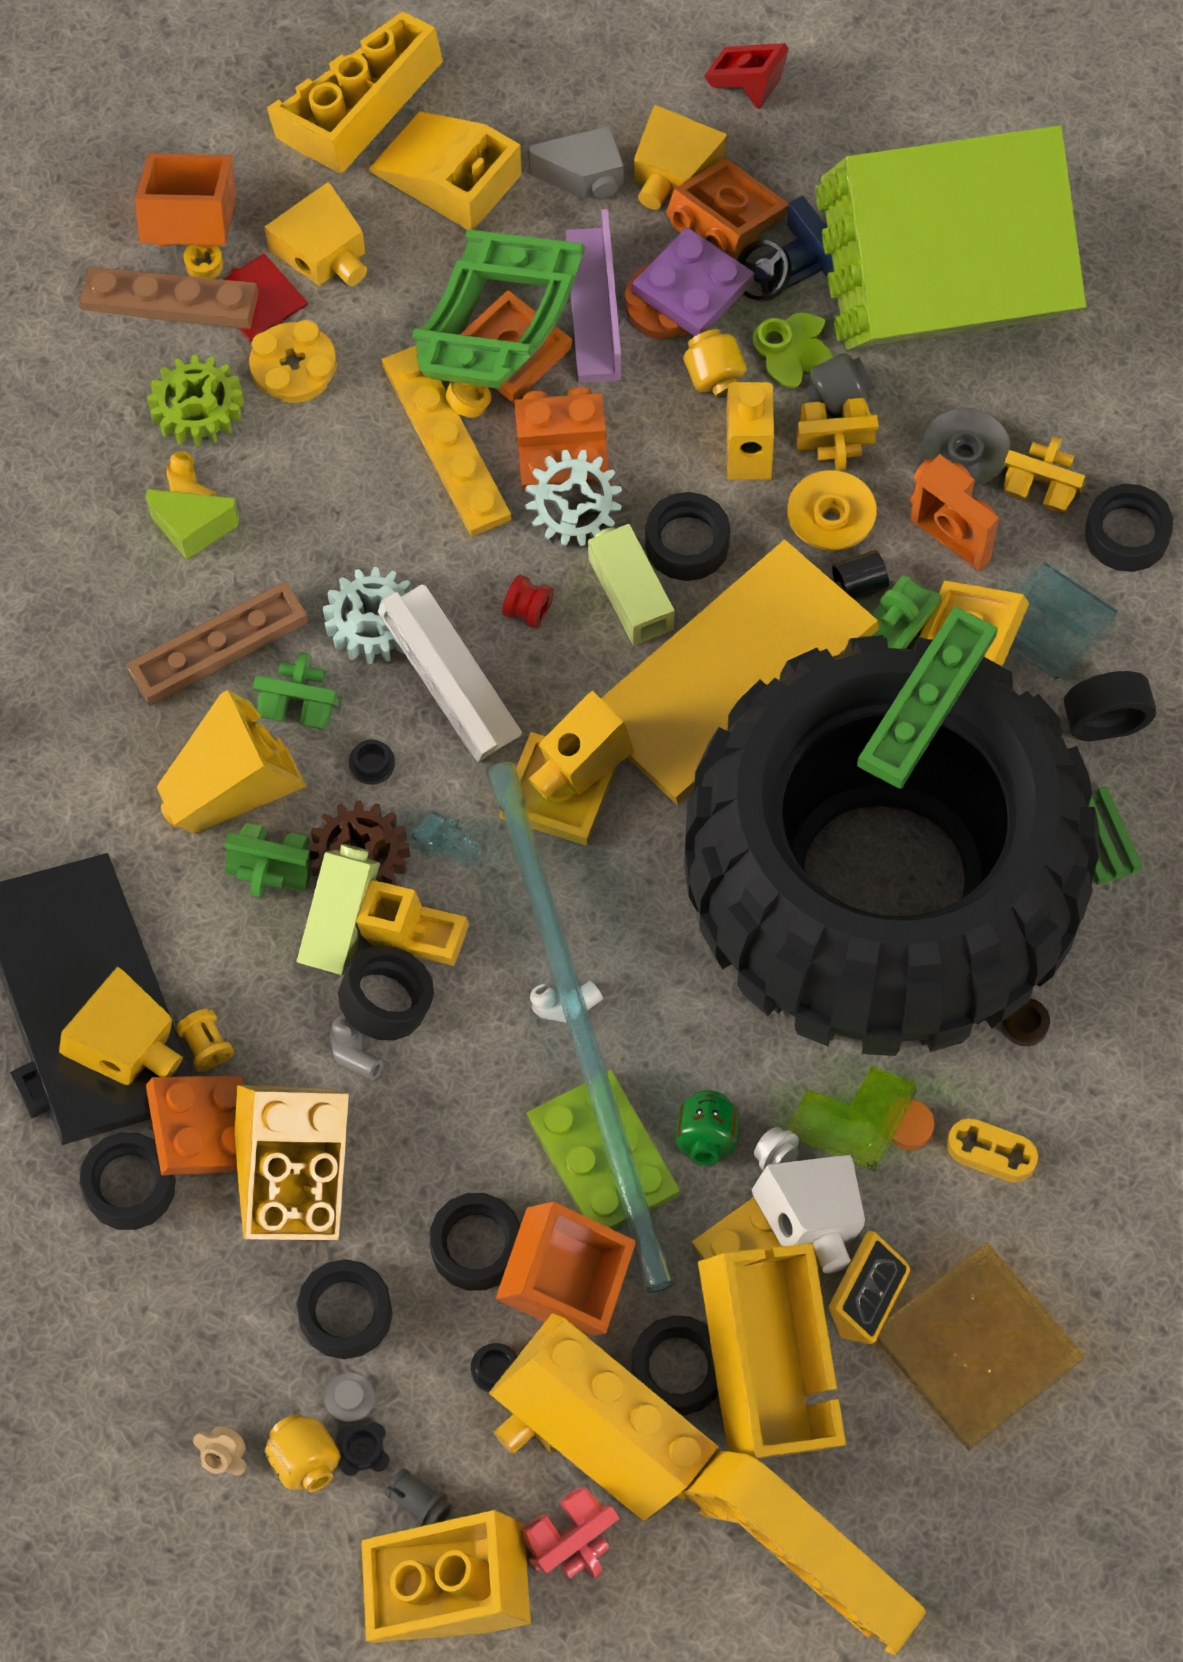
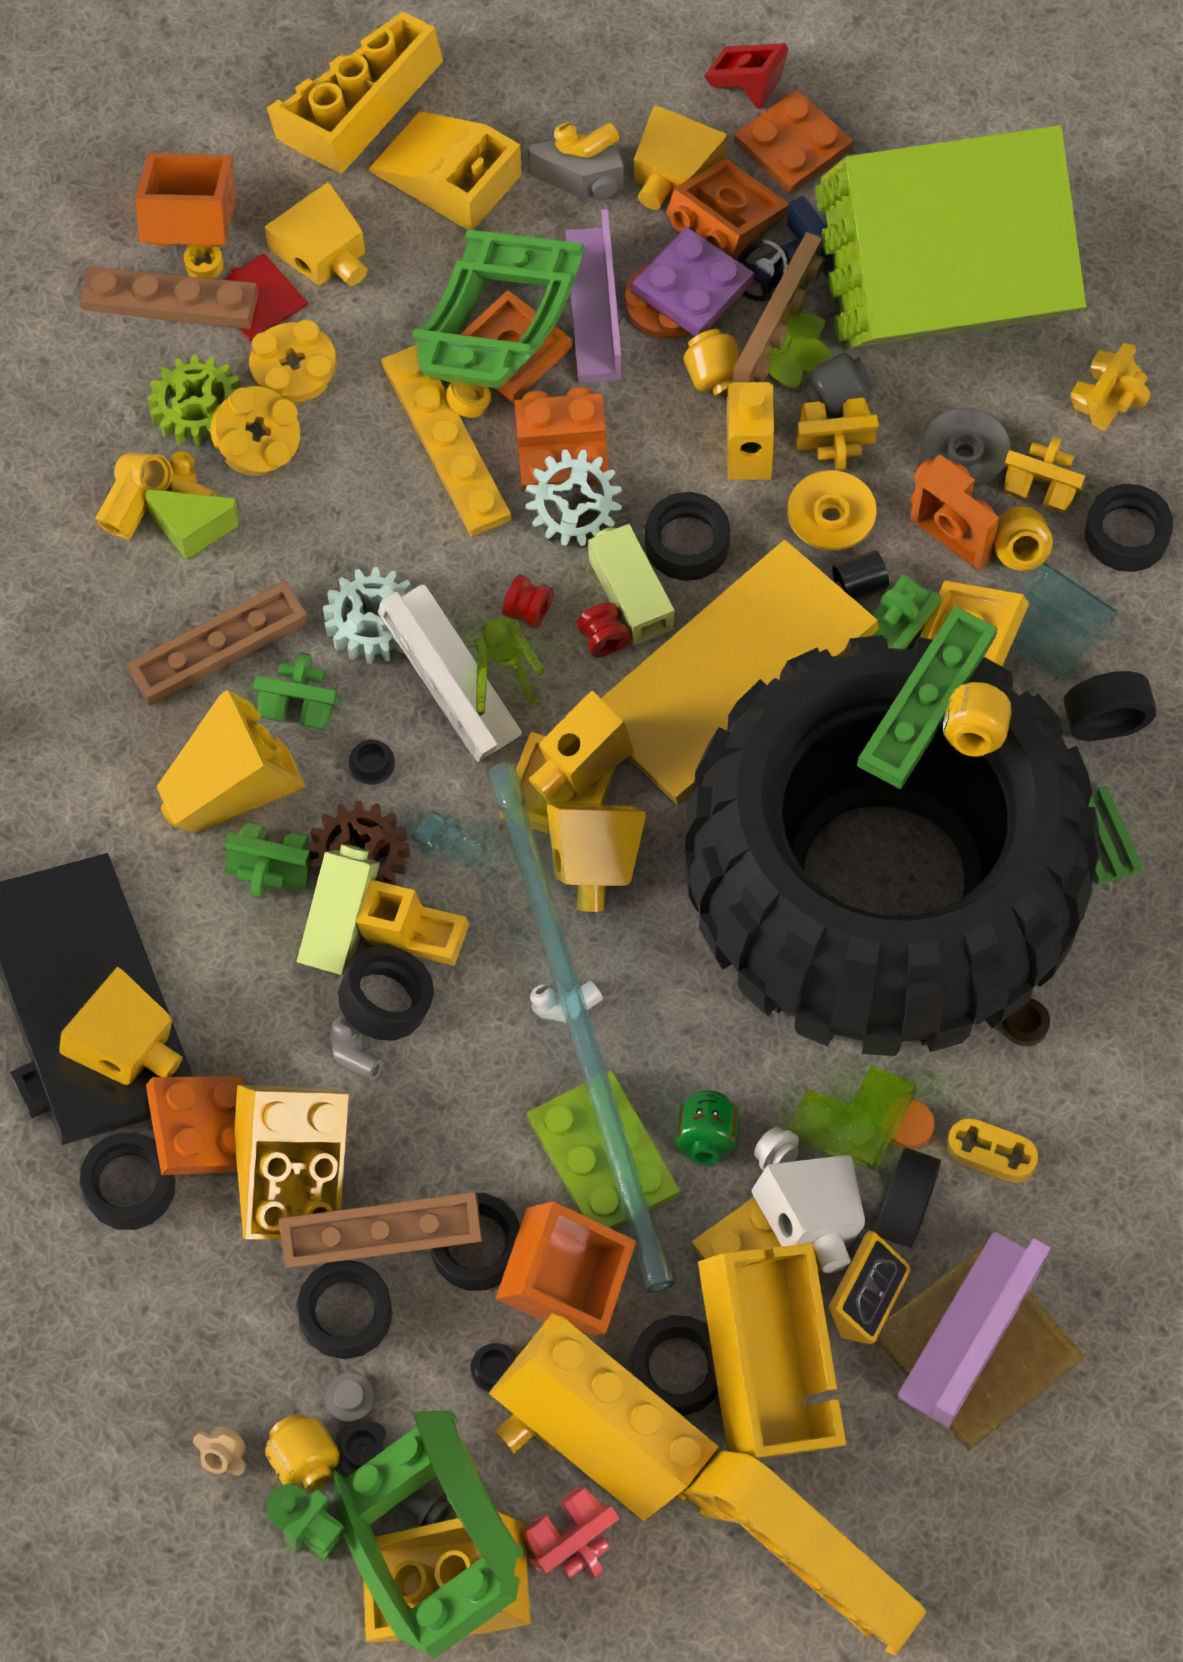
yellow bush [175,1008,235,1072] -> none
none -> yellow piece [95,452,172,540]
none -> yellow plate [211,386,300,477]
none -> bright green hips [266,1484,344,1561]
none -> medium nougat plate [279,1192,483,1268]
none -> bright green wedge [332,1410,524,1659]
none -> clear neon green plant [474,617,545,716]
none -> yellow torso [547,803,646,912]
none -> yellow arm [554,122,620,158]
none -> red wheel [576,602,632,658]
none -> medium nougat plate [733,232,825,382]
none -> orange plate [734,89,854,194]
none -> black tyre [875,1148,941,1248]
none -> lavender panel [898,1232,1051,1428]
none -> yellow head [943,682,1011,757]
none -> yellow head [994,506,1053,572]
none -> yellow hips [1071,342,1151,431]

